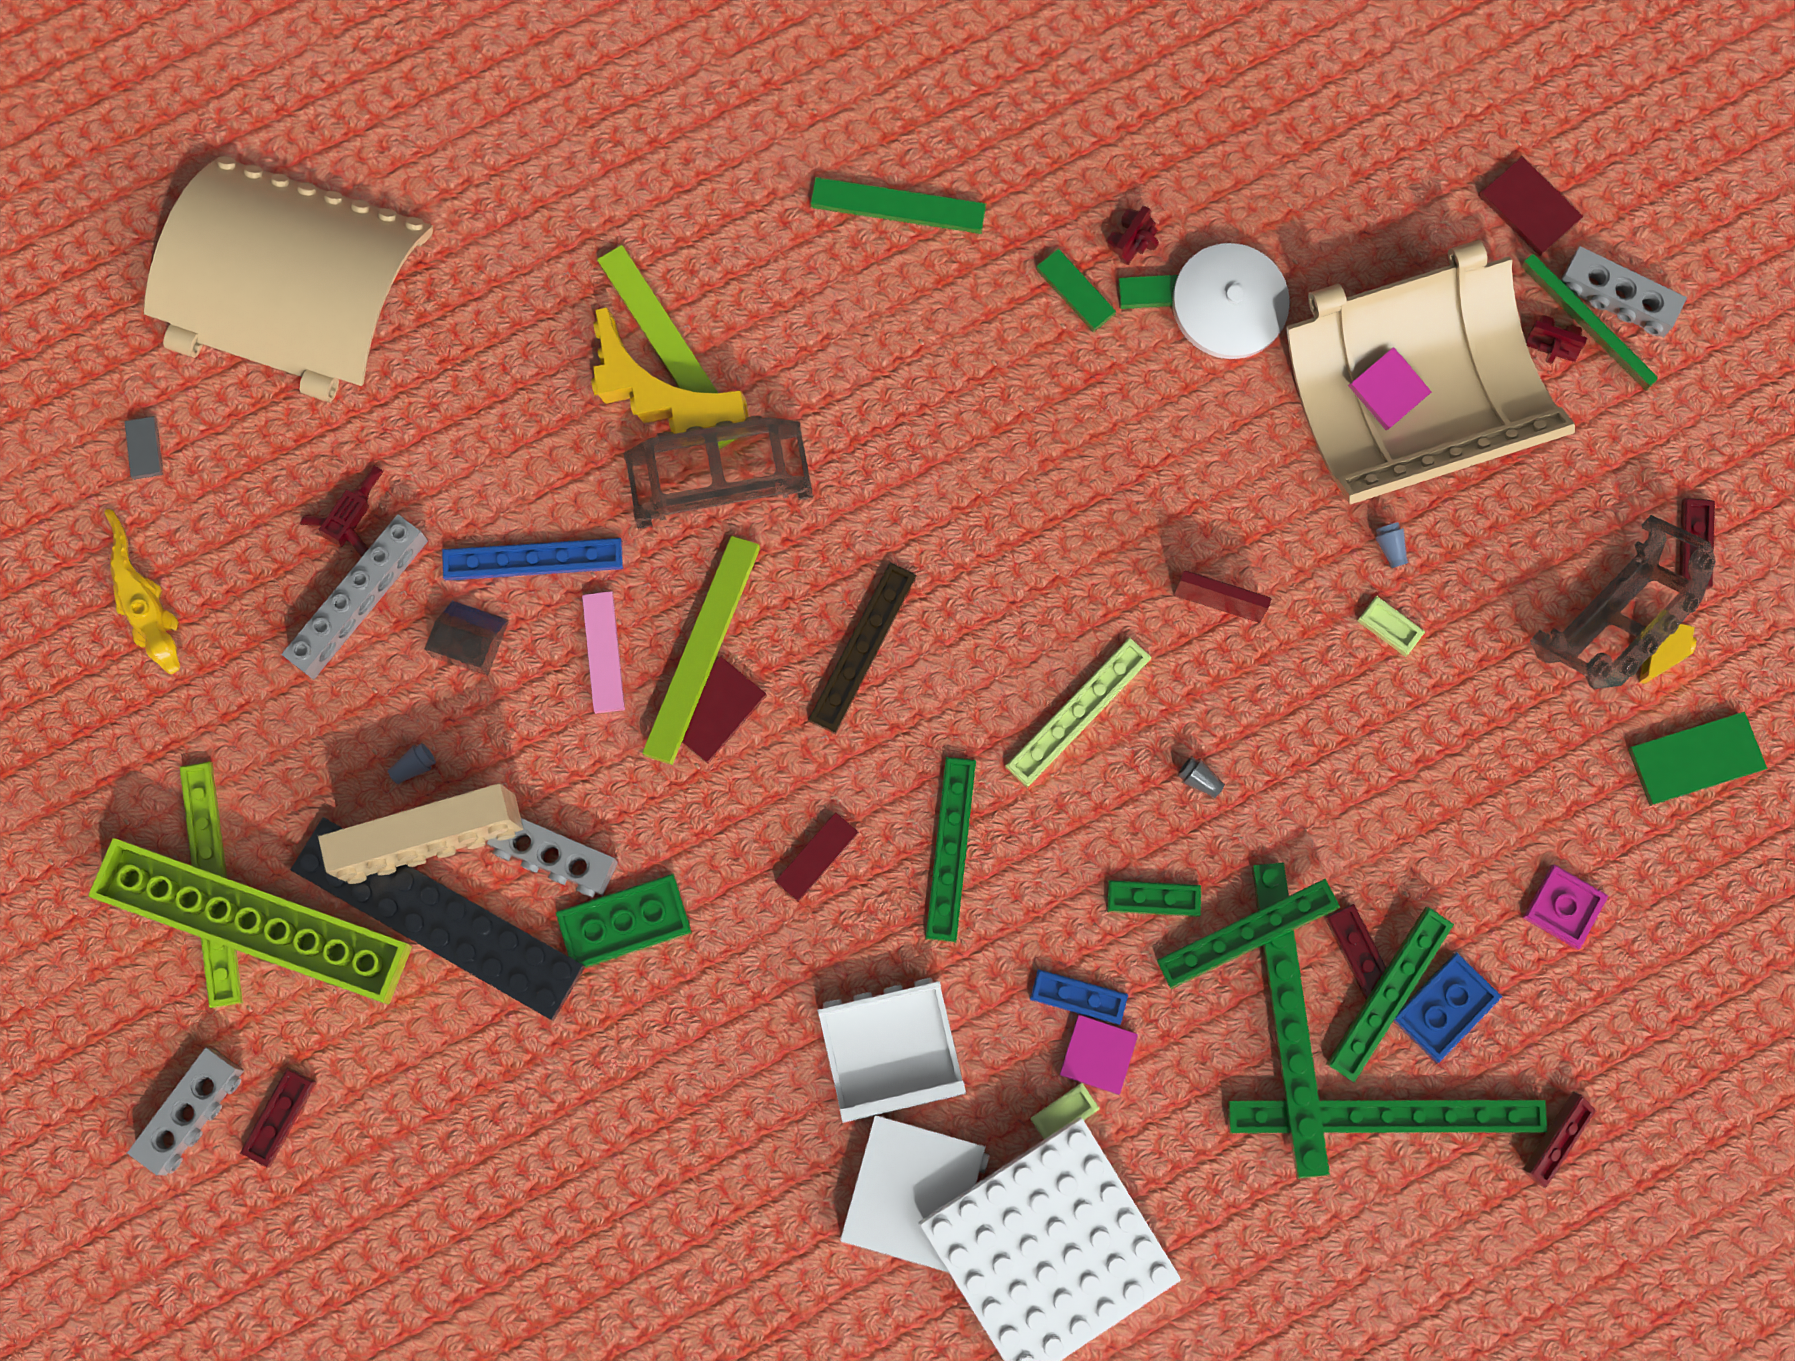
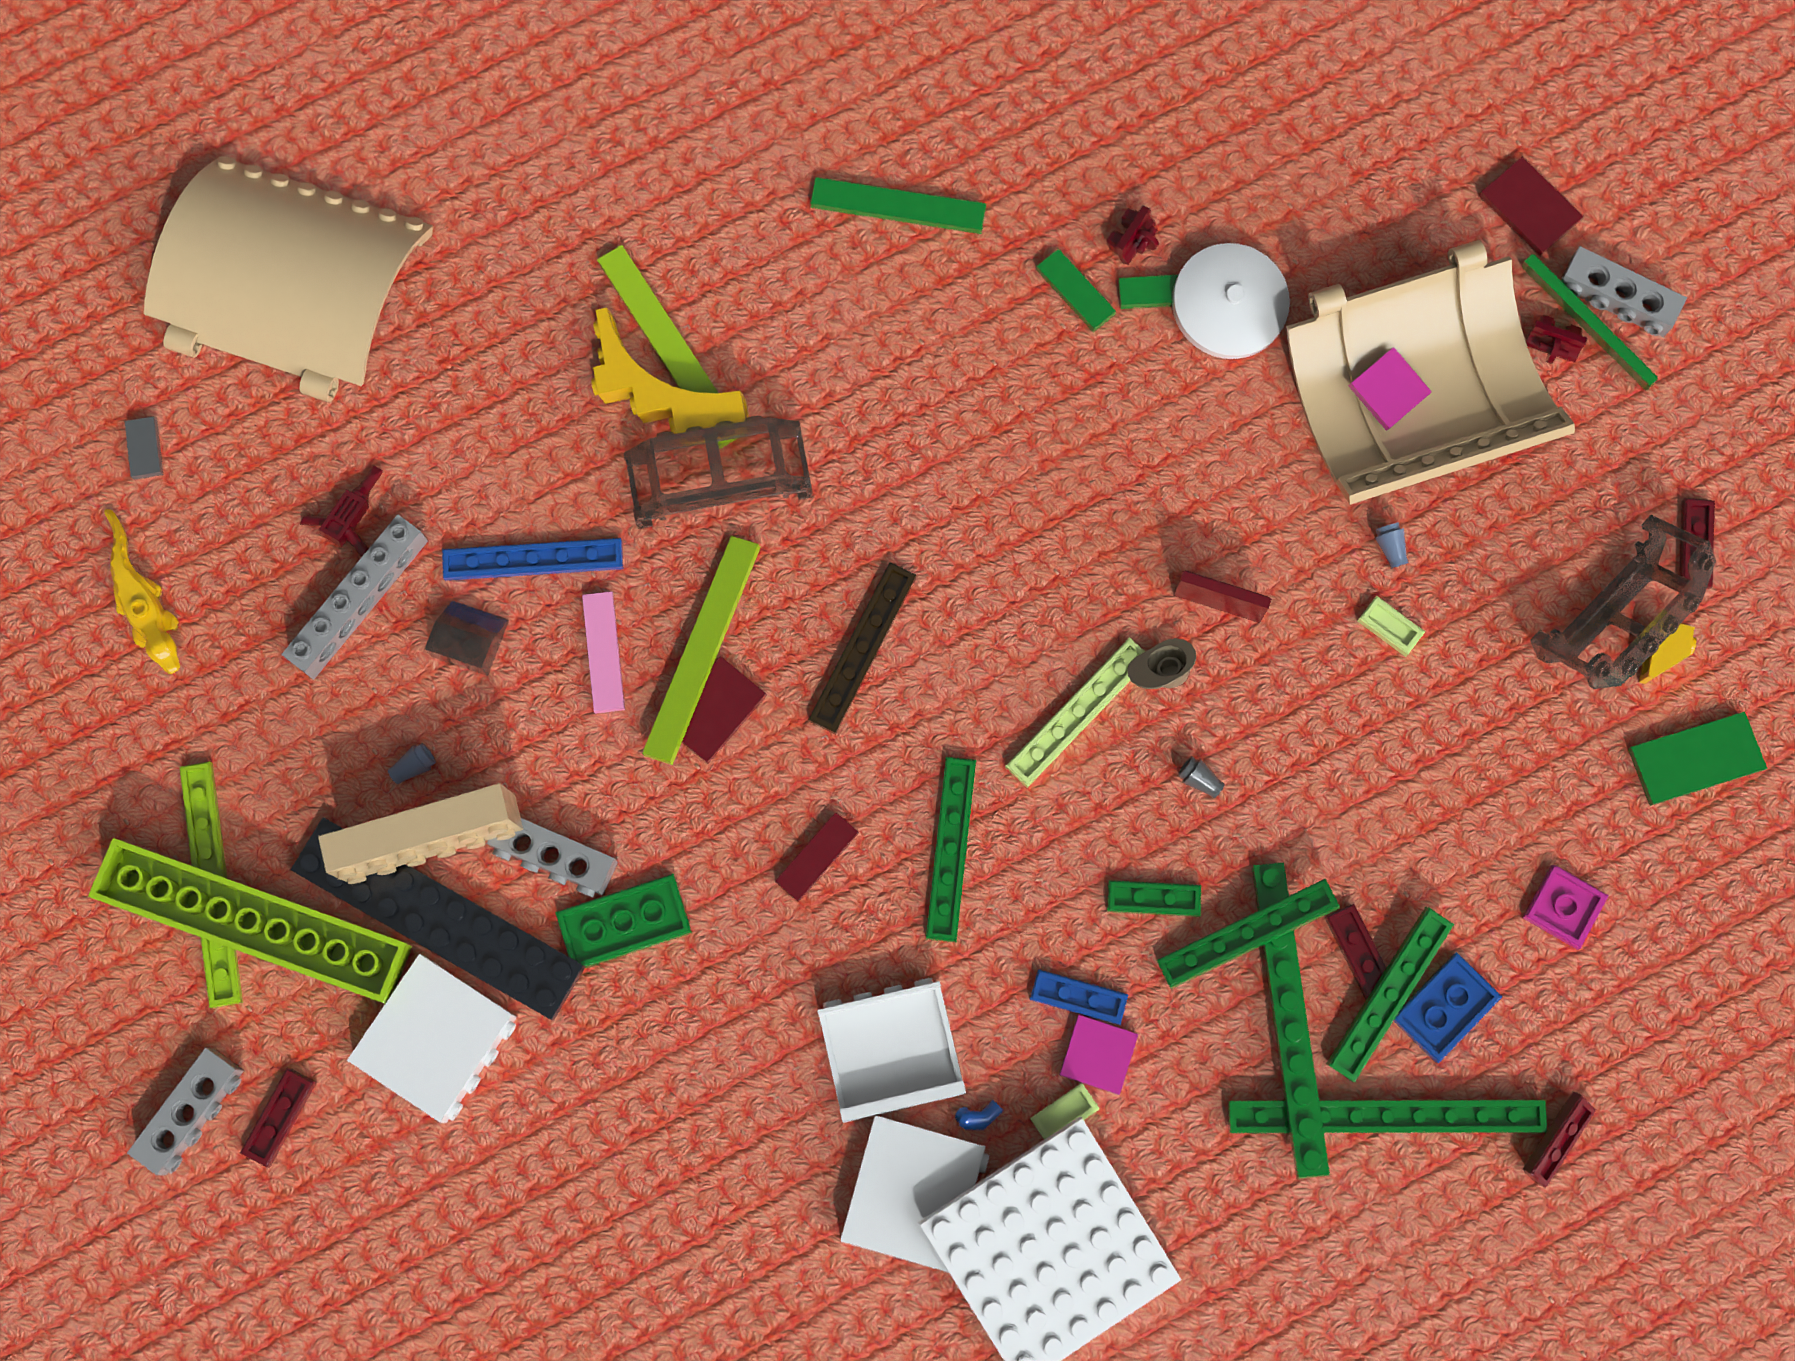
none -> white panel [347,954,517,1123]
none -> blue arm [955,1100,1003,1131]
none -> dark tan piece [1128,638,1196,689]

